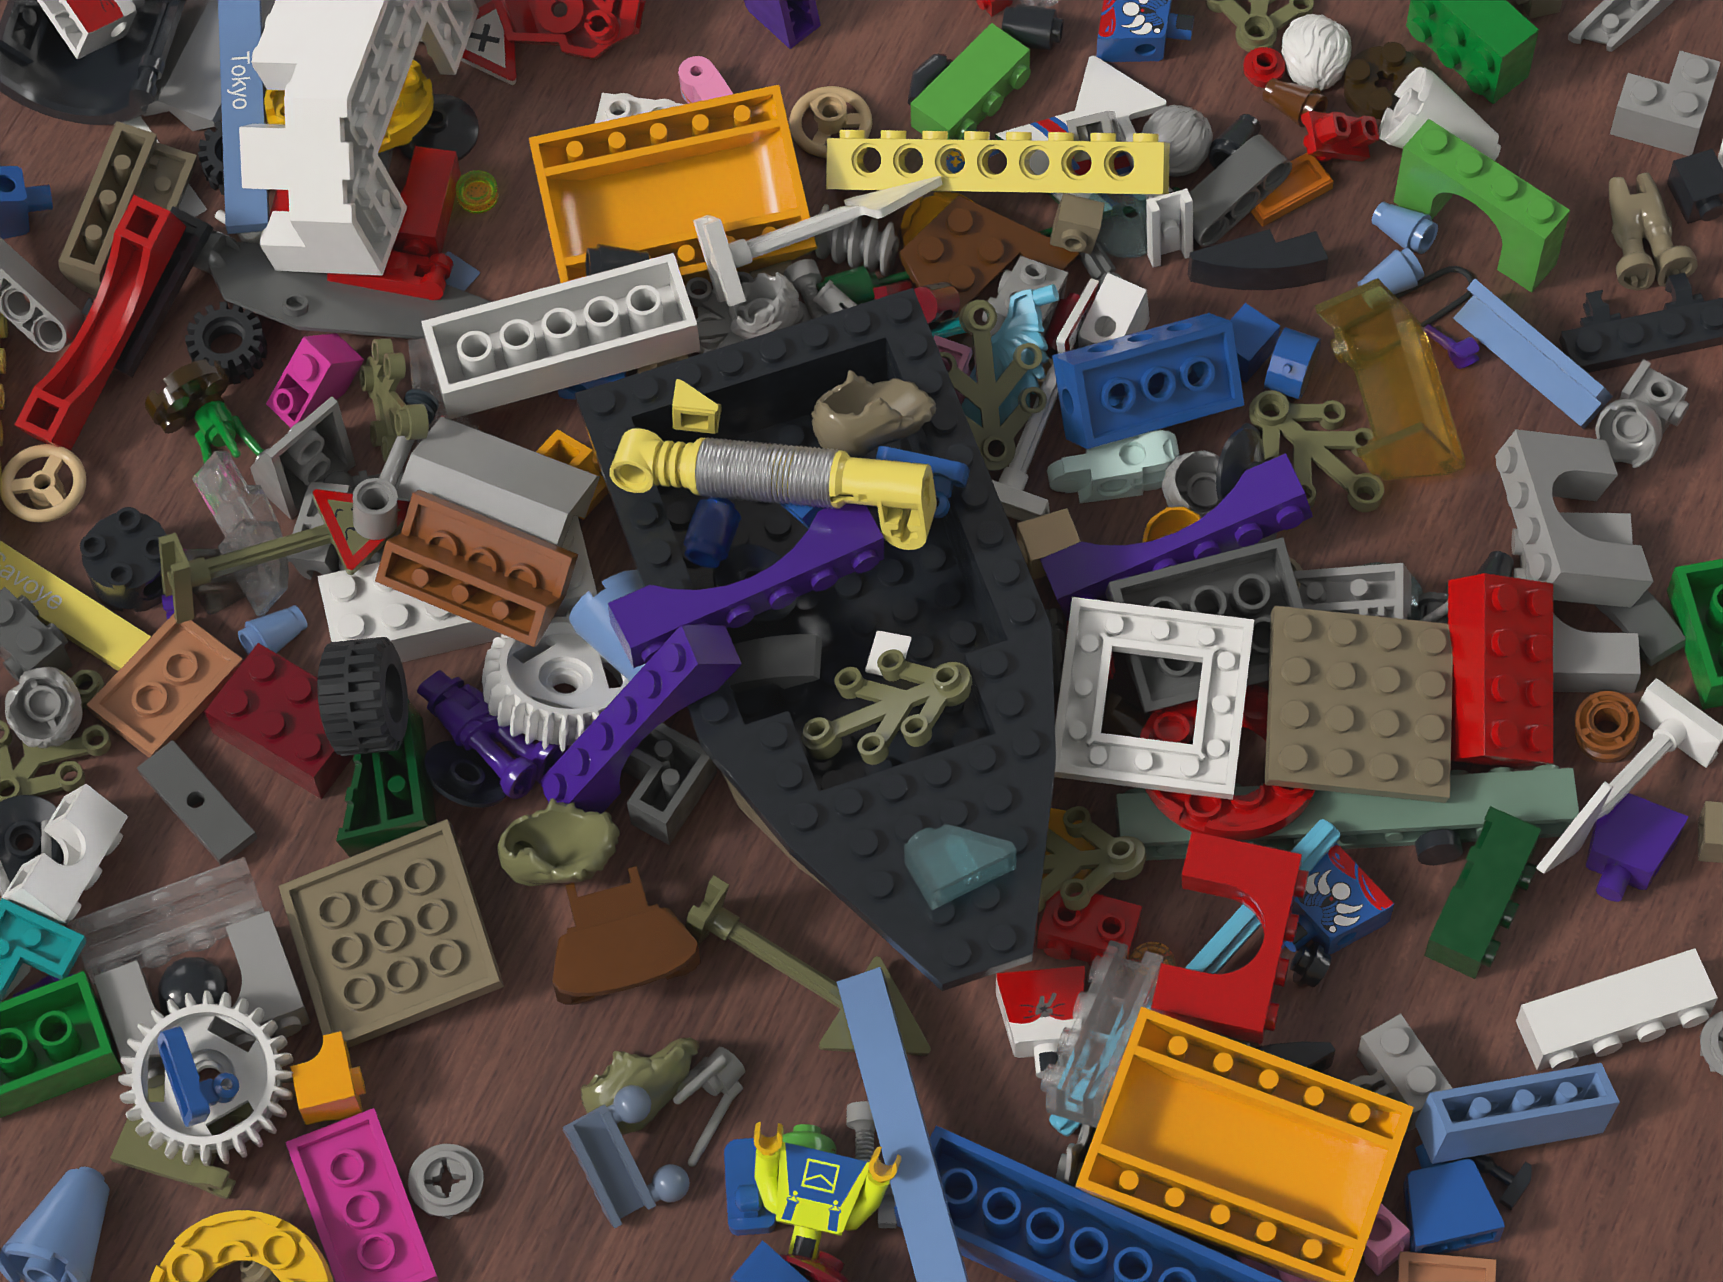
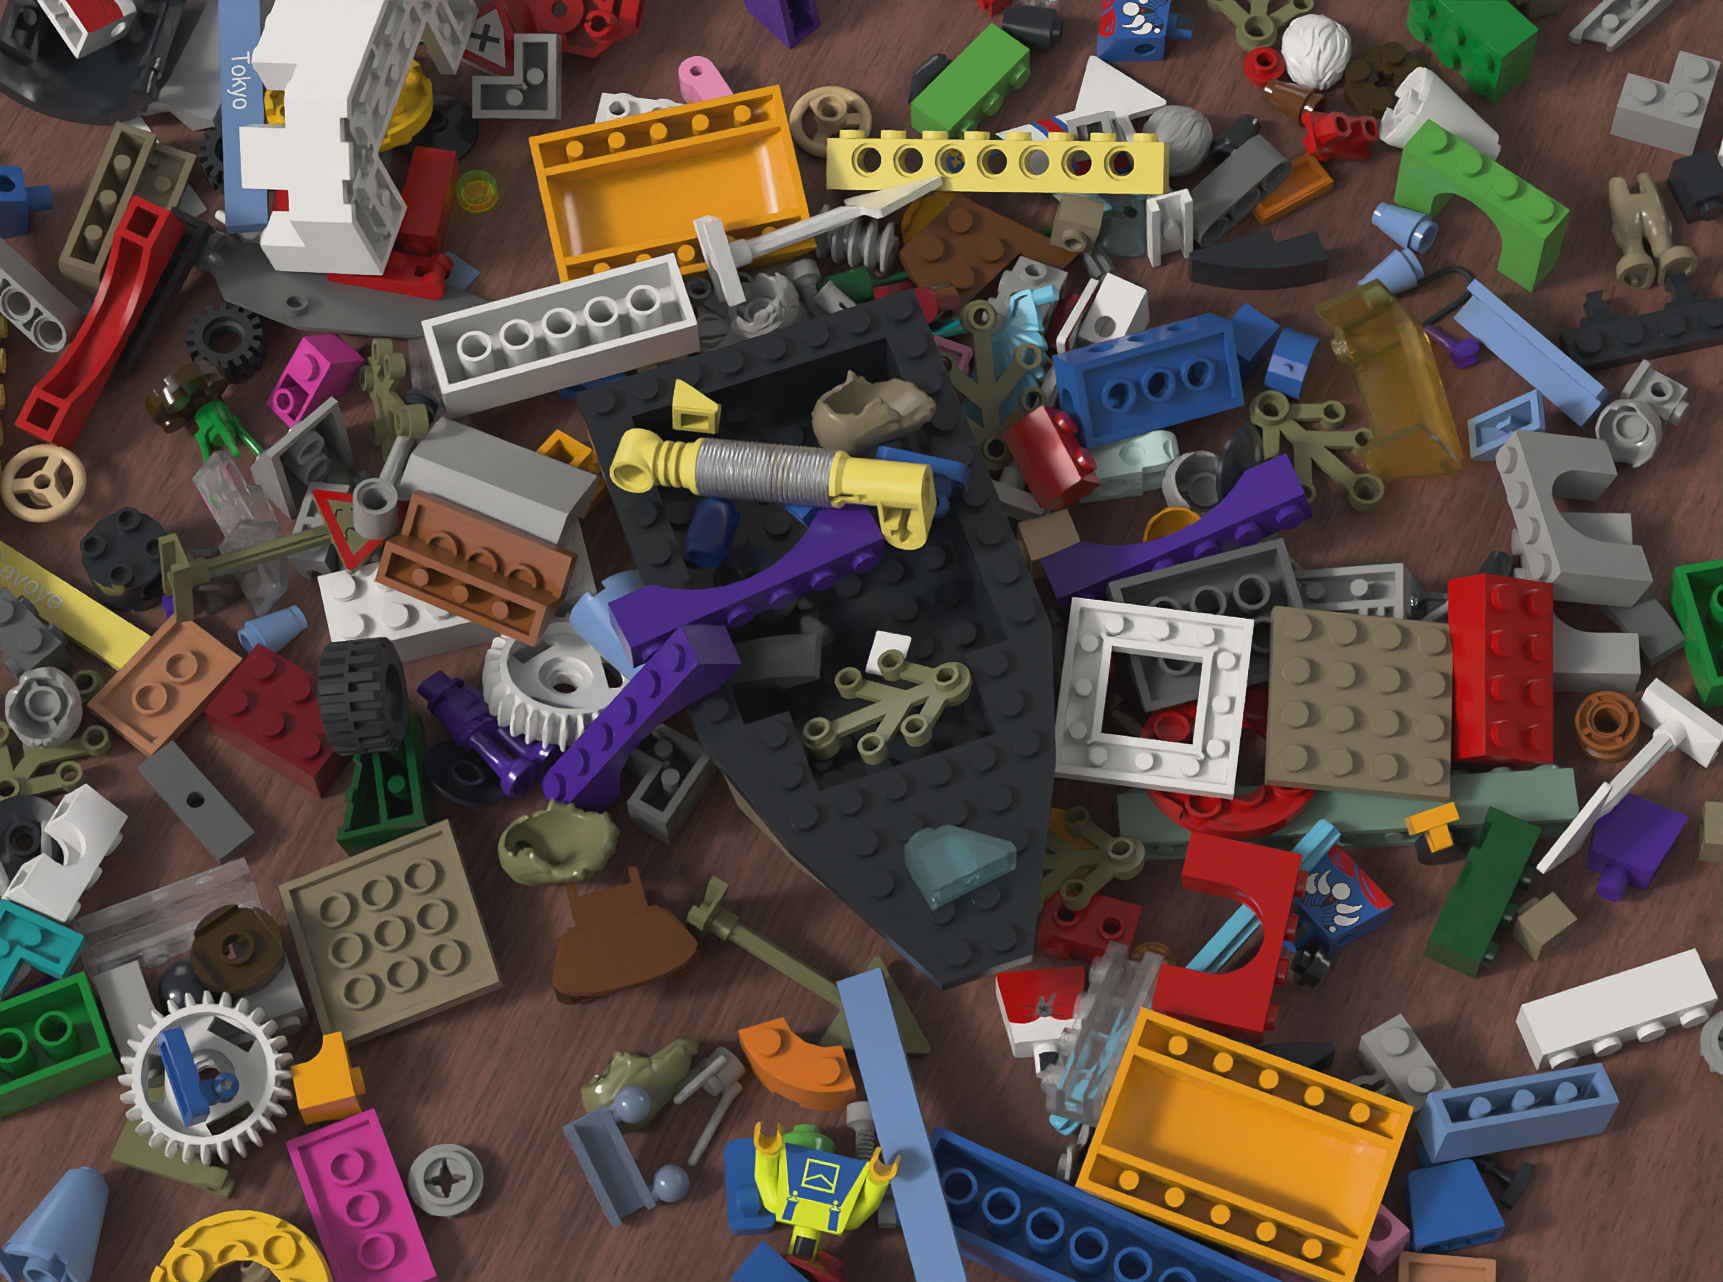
black cone [585,244,649,276] -> none
none -> dark brown plate [190,904,286,1000]
none -> light grey brick [472,34,562,120]
none -> orange brick [738,1017,857,1111]
none -> red brick [1002,405,1101,512]
none -> light orange tile [1404,801,1460,853]
none -> medium blue slope [1467,389,1546,461]
none -> dark tan plate [1512,892,1577,962]

